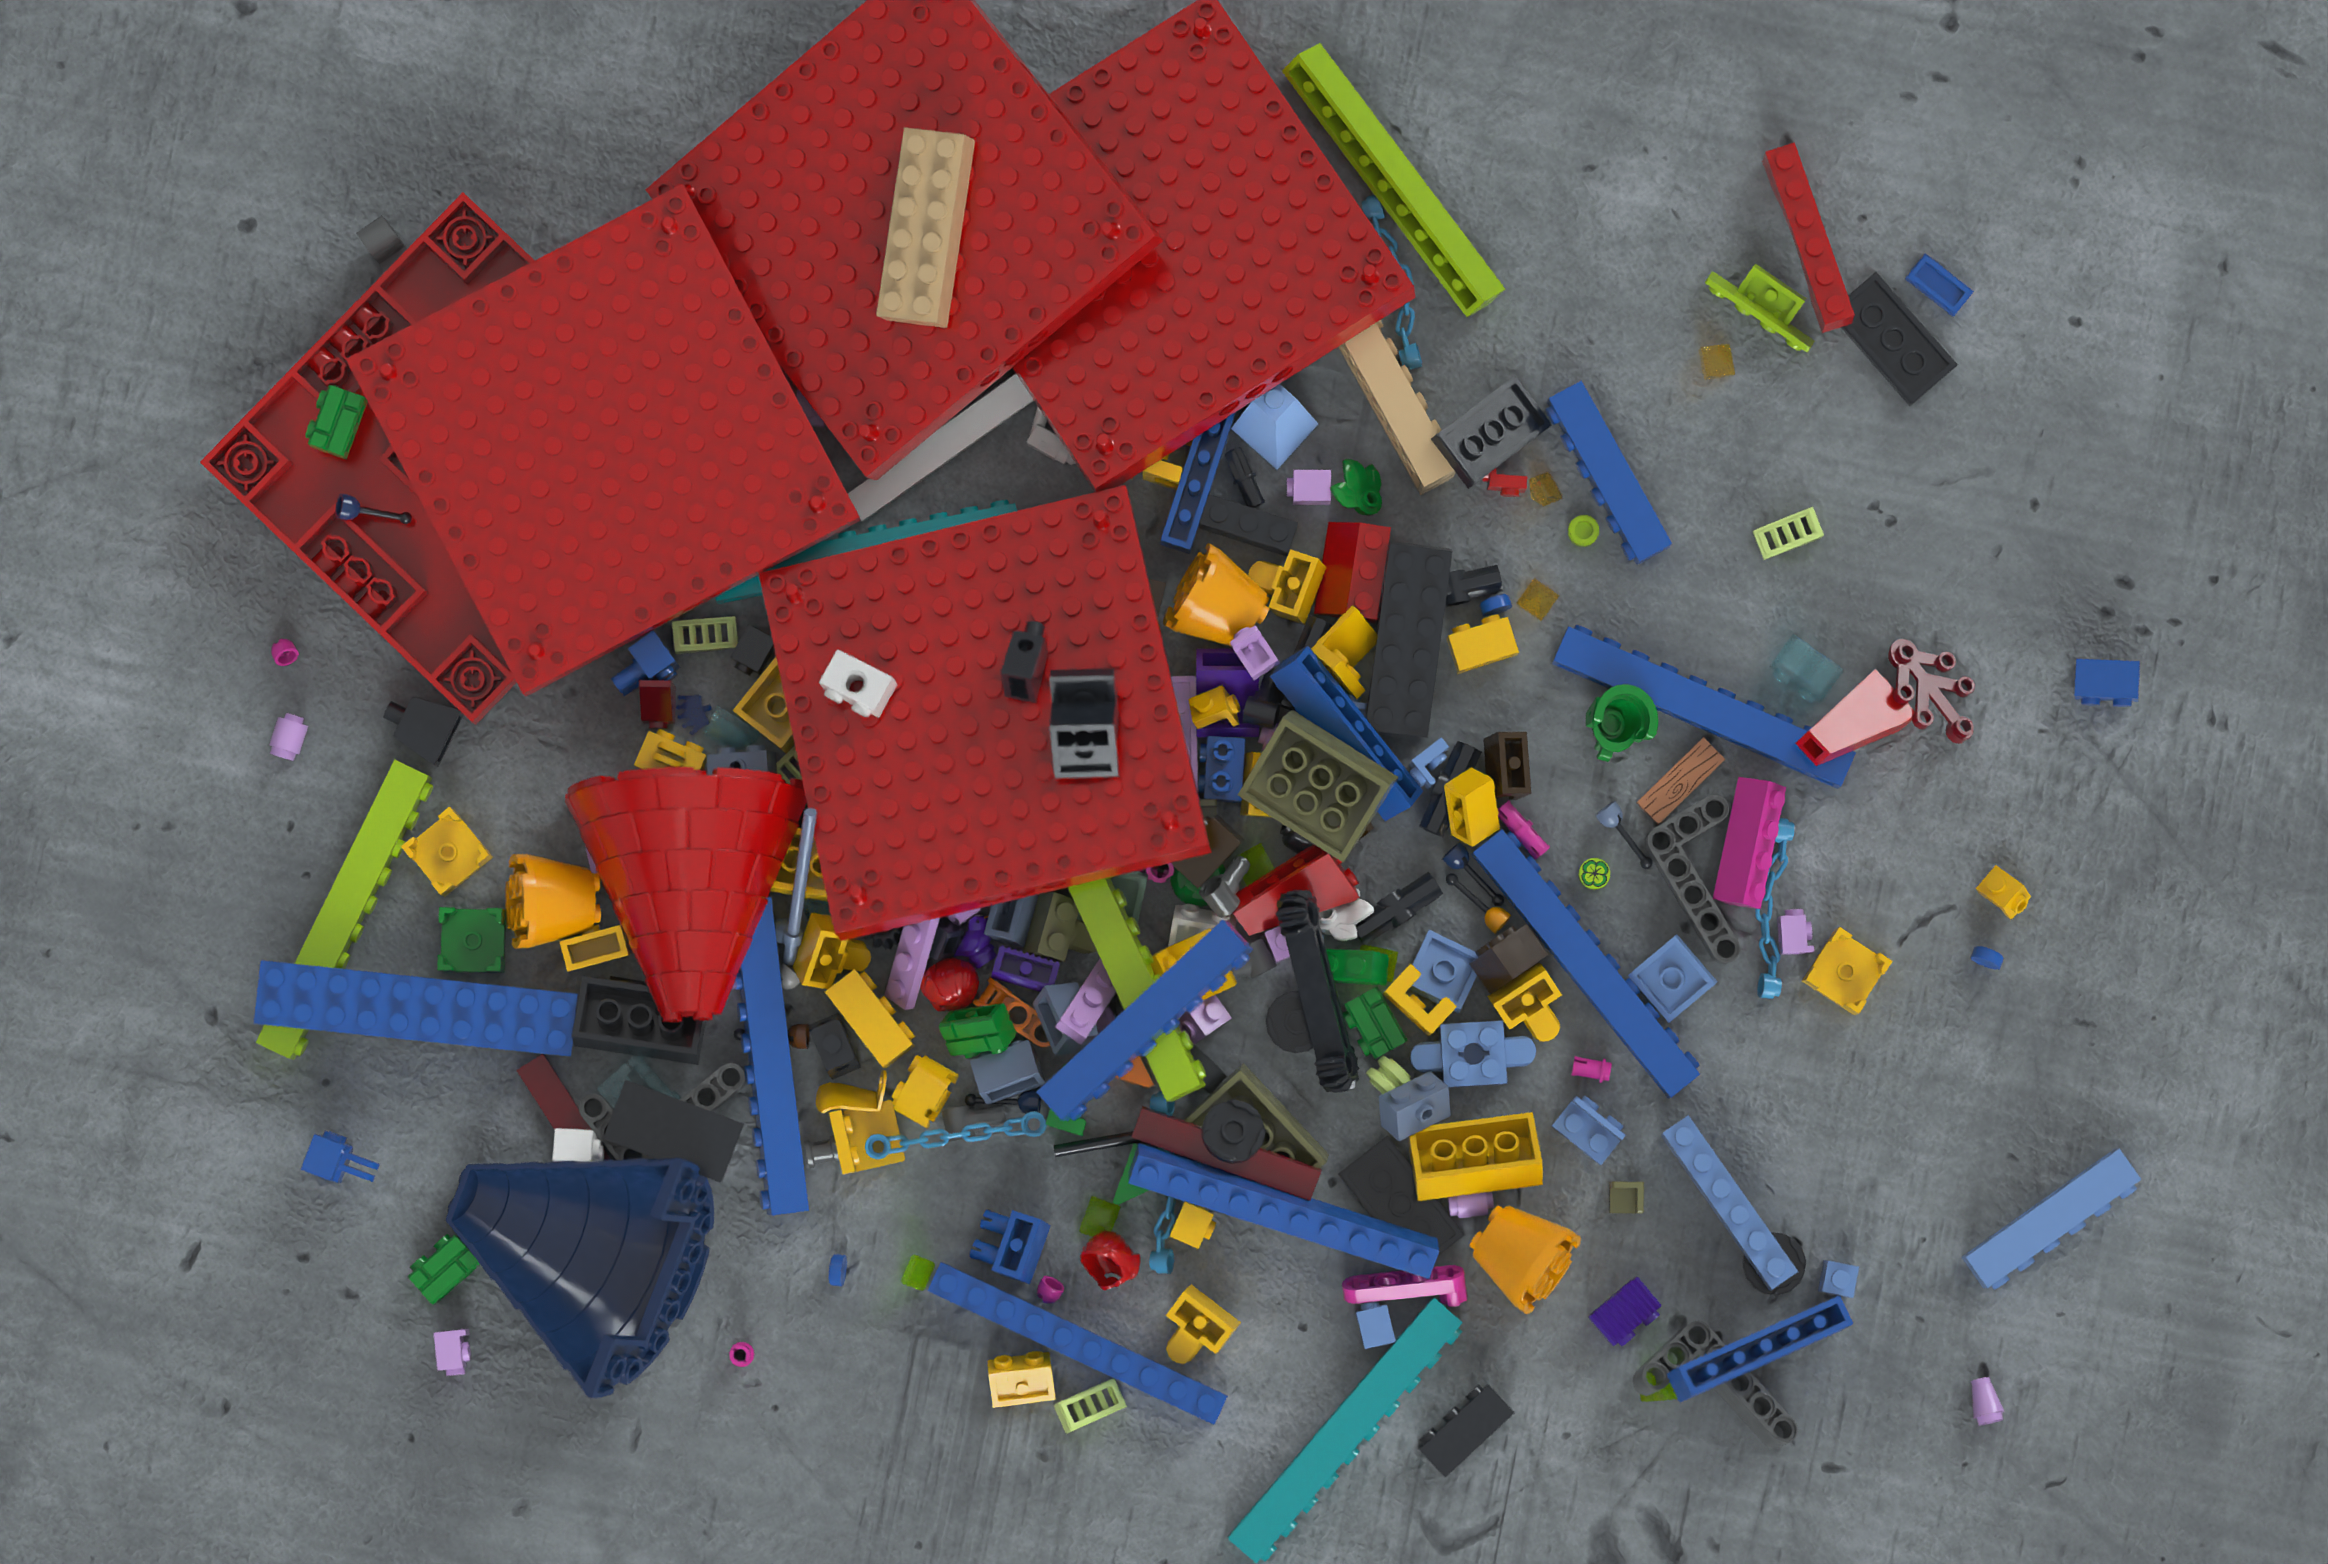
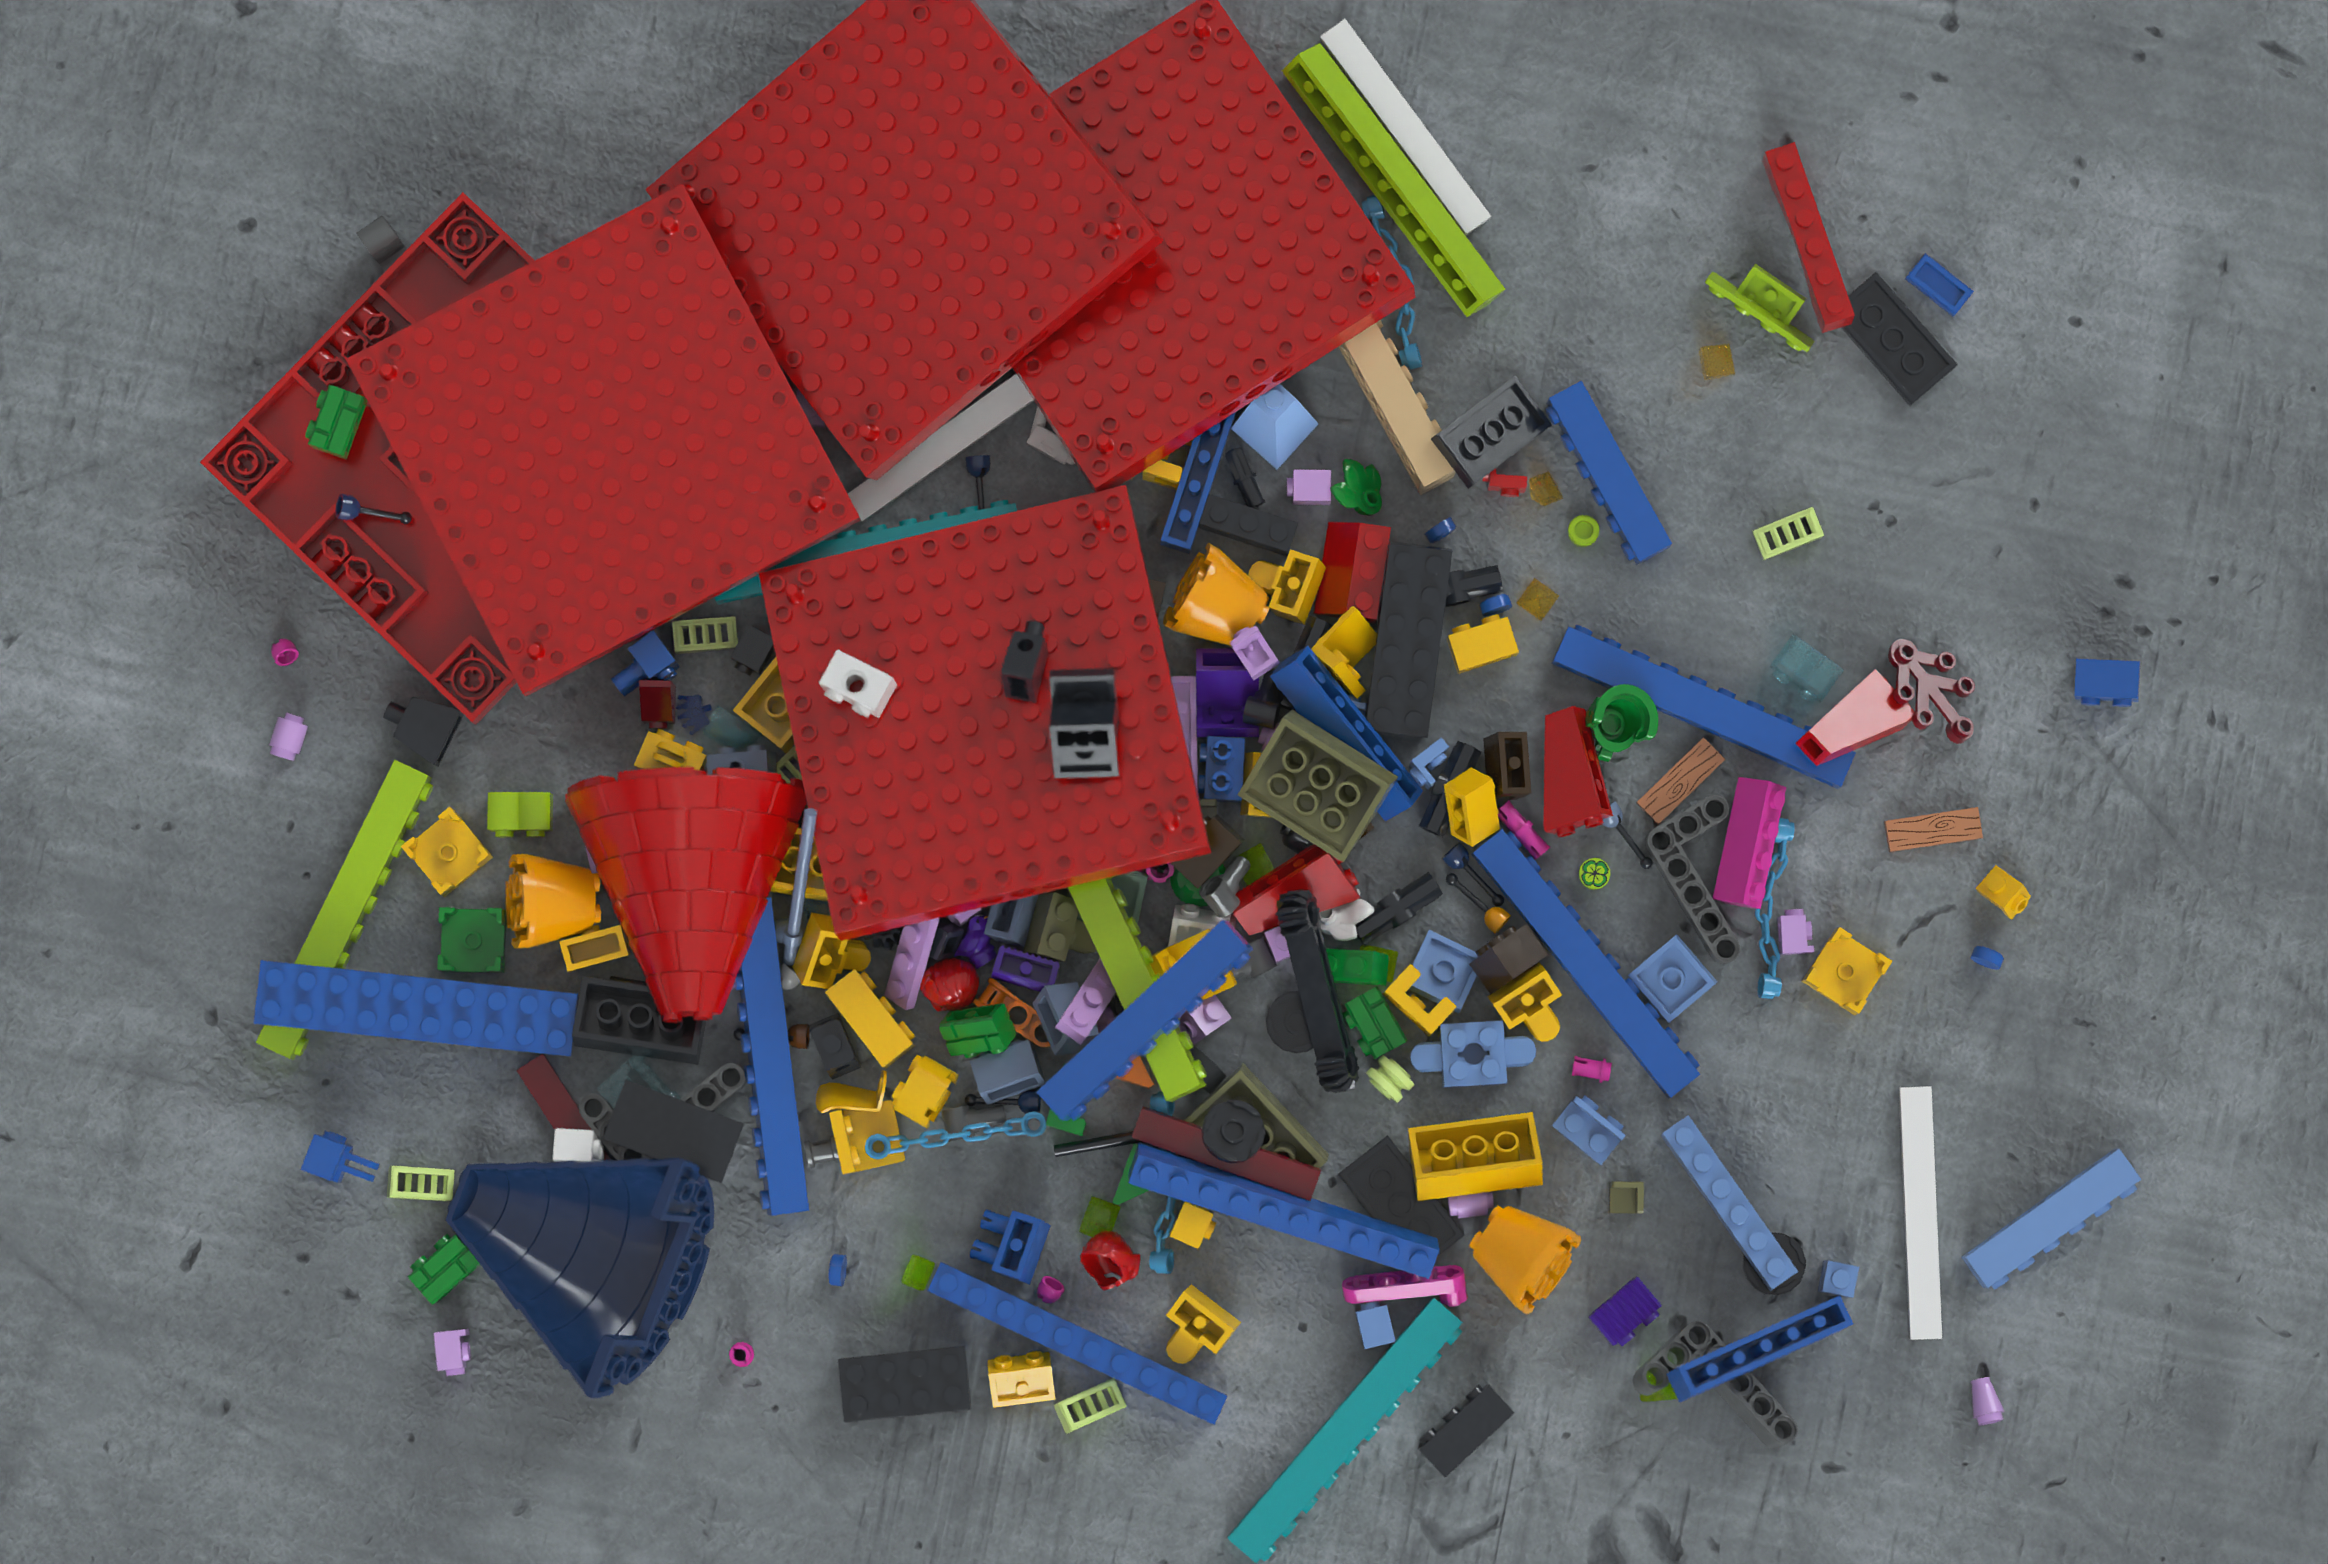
tan brick [876,128,975,328] -> none
yellow bracket [1188,685,1241,729] -> none
sand blue brick [1378,1071,1451,1141] -> none
none -> yellowish green slope [387,1166,455,1201]
none -> lime brick [487,792,553,838]
none -> black brick [838,1346,972,1423]
none -> dark blue hinge [965,455,991,510]
none -> white tile [1320,19,1491,236]
none -> blue tile [1425,517,1456,544]
none -> red slope [1543,706,1613,837]
none -> nougat tile [1884,807,1983,852]
none -> white tile [1899,1086,1942,1340]

